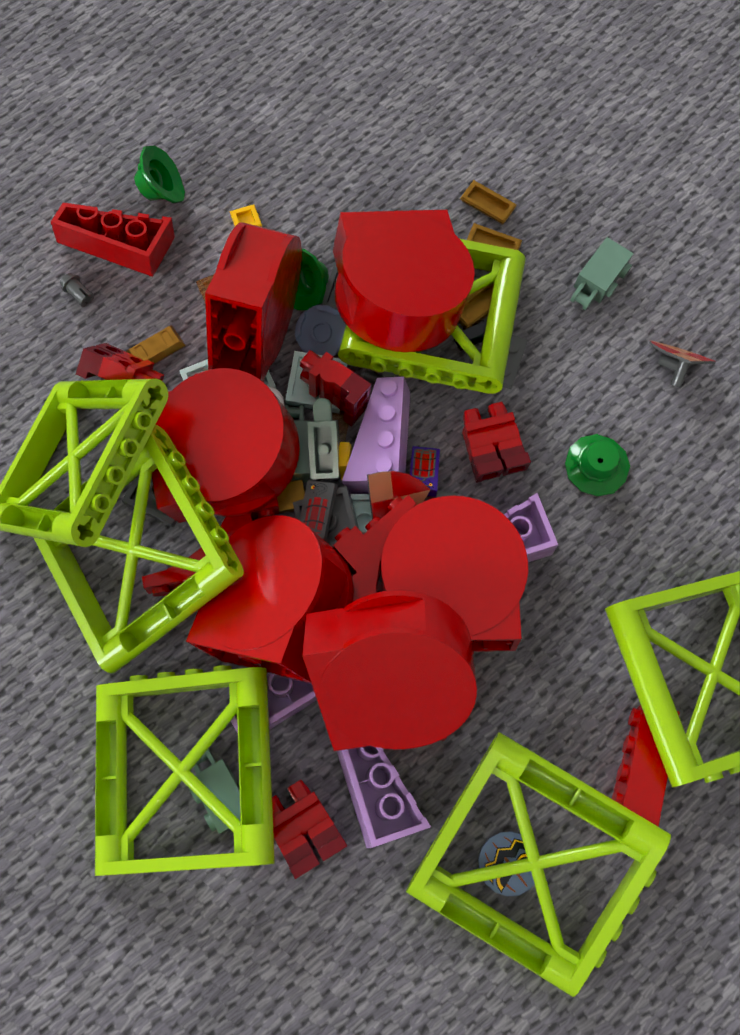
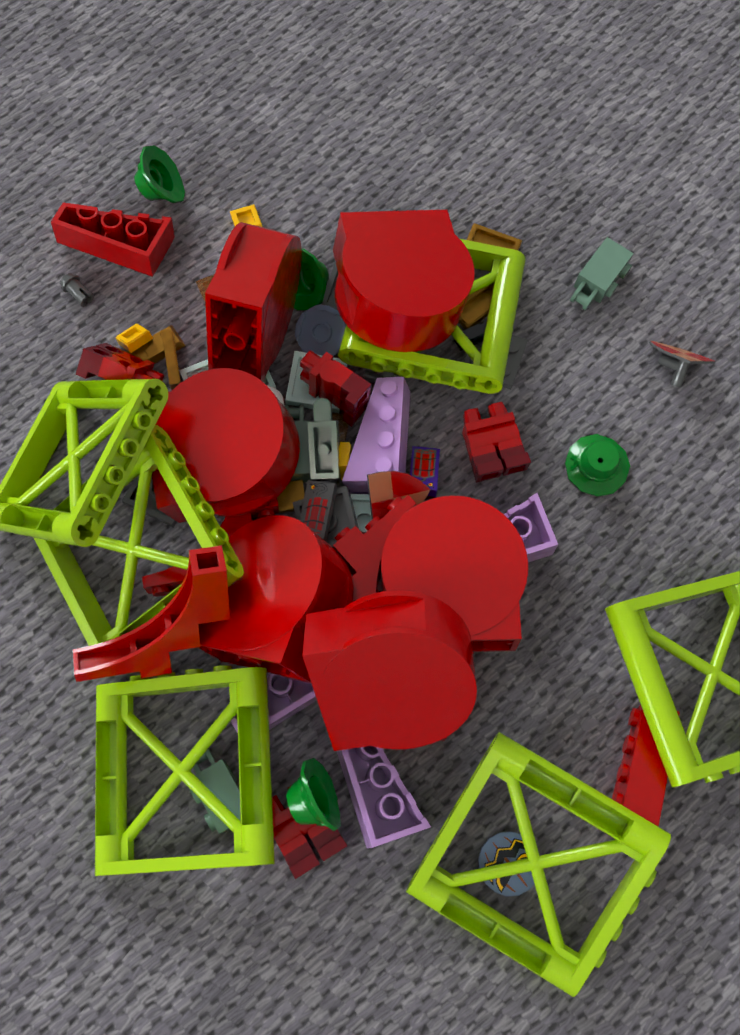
pearl gold tile [460,180,517,224] -> none
none -> red arch [73,545,230,682]
none -> yellow tile [116,324,153,353]
none -> pearl gold tile [161,329,181,389]
none -> green hat [286,758,341,831]

